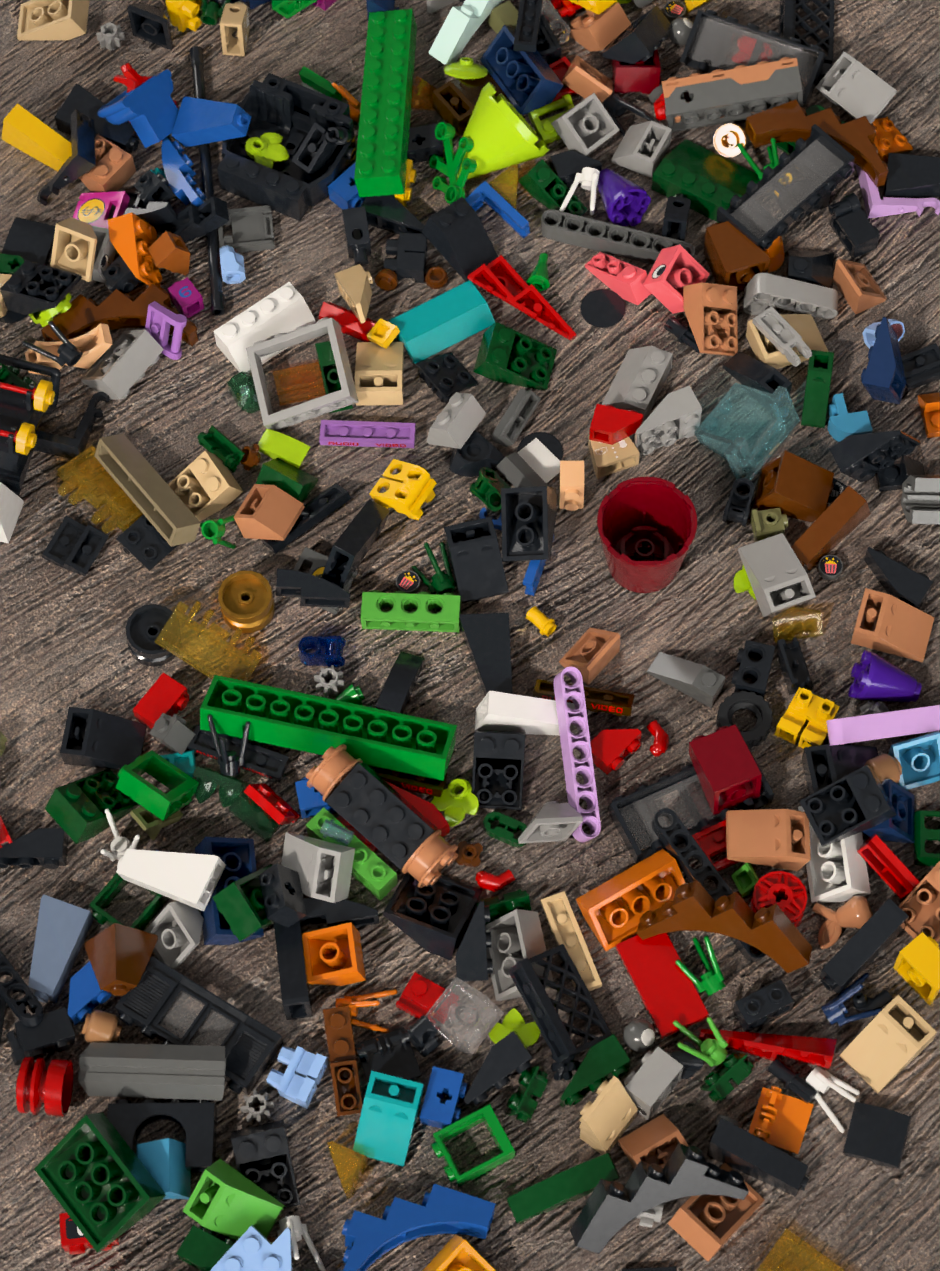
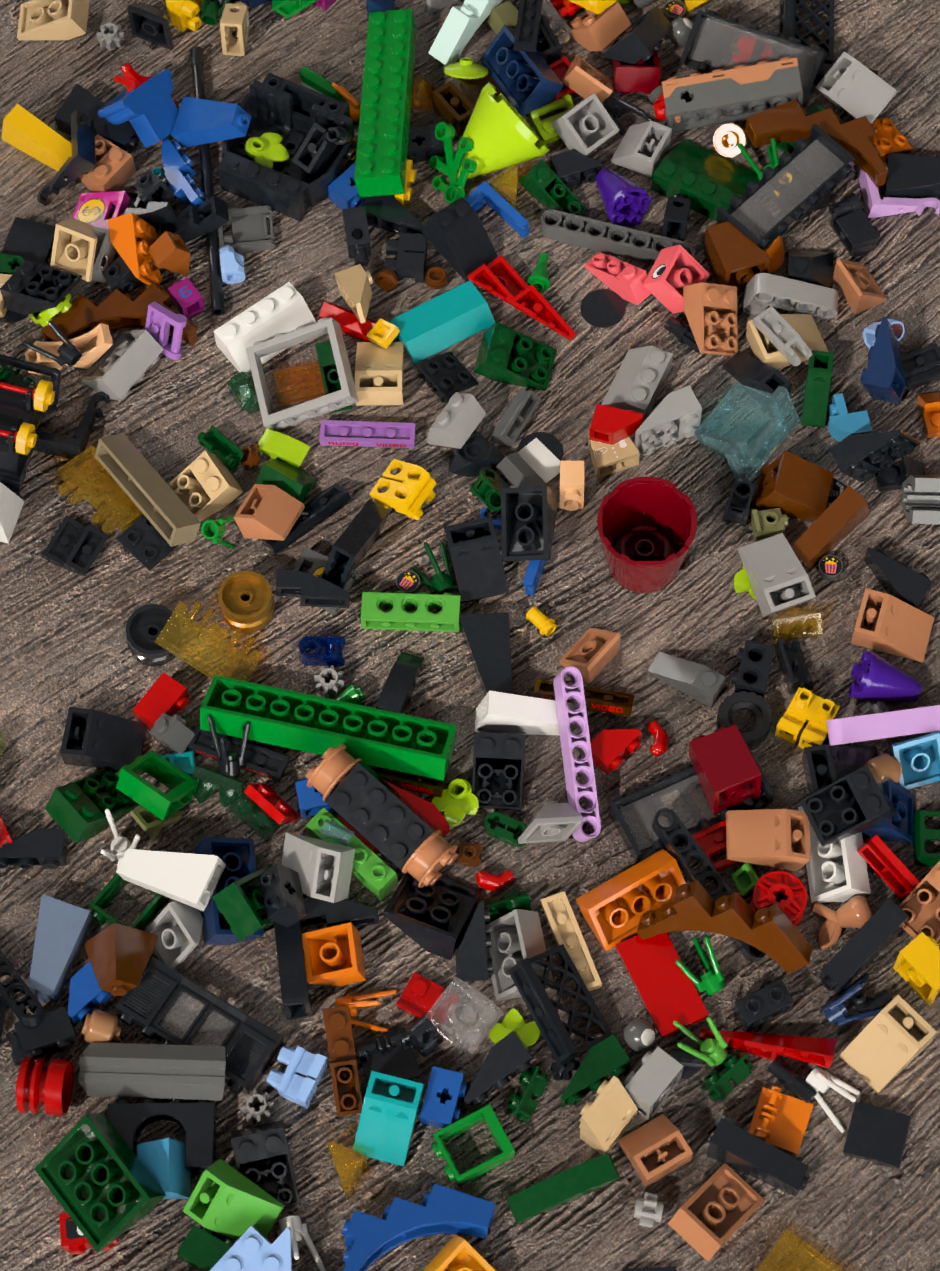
white plant [559,167,600,216] -> none
arch [570,1143,749,1254] -> none

